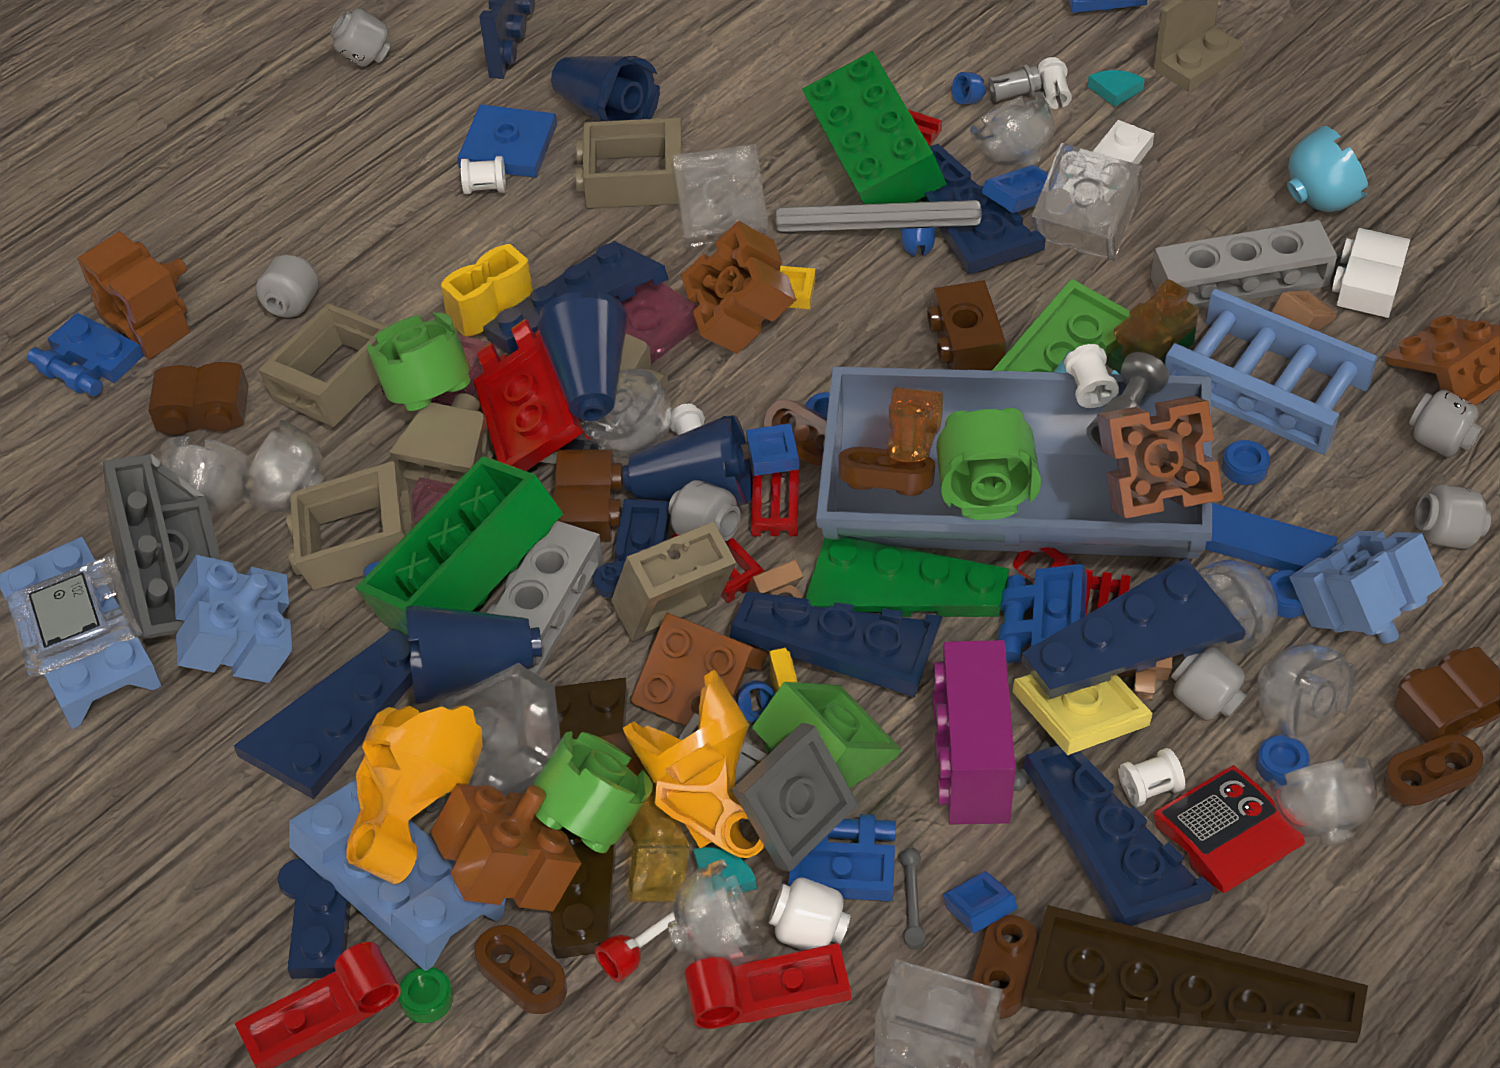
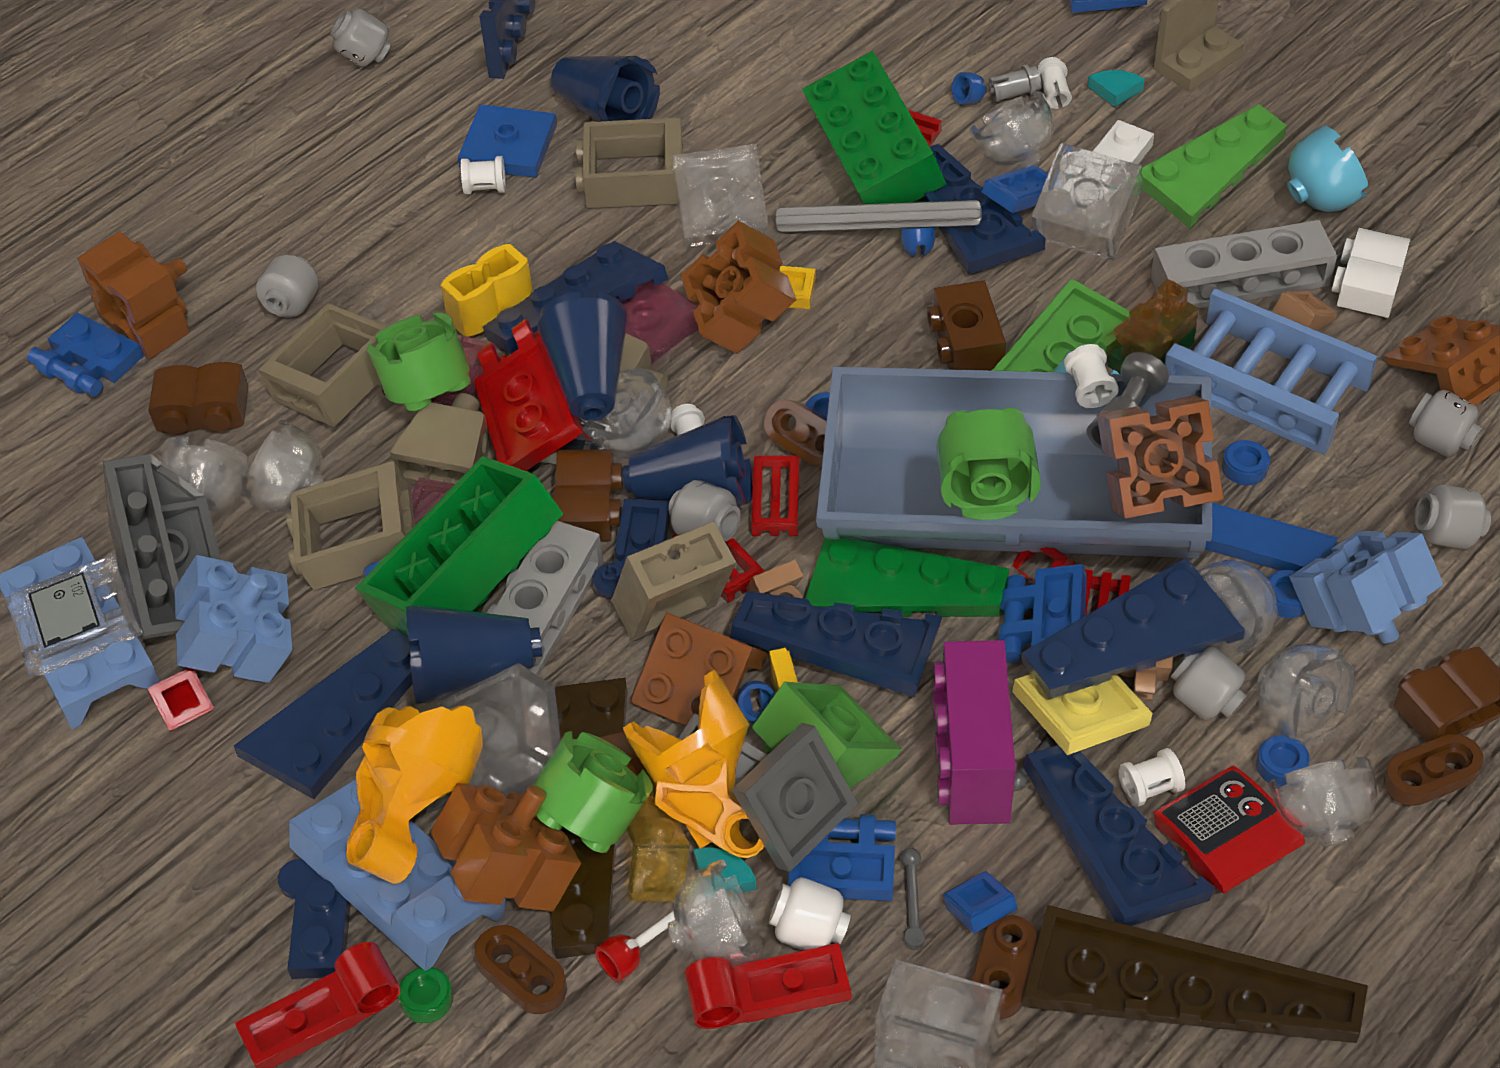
blue plate [746,423,799,476] -> none
reddish brown plate [838,447,935,496] -> none
clear orange piece [887,387,943,462] -> none
none -> slope [147,668,214,732]
none -> bright green wing [1135,104,1287,228]

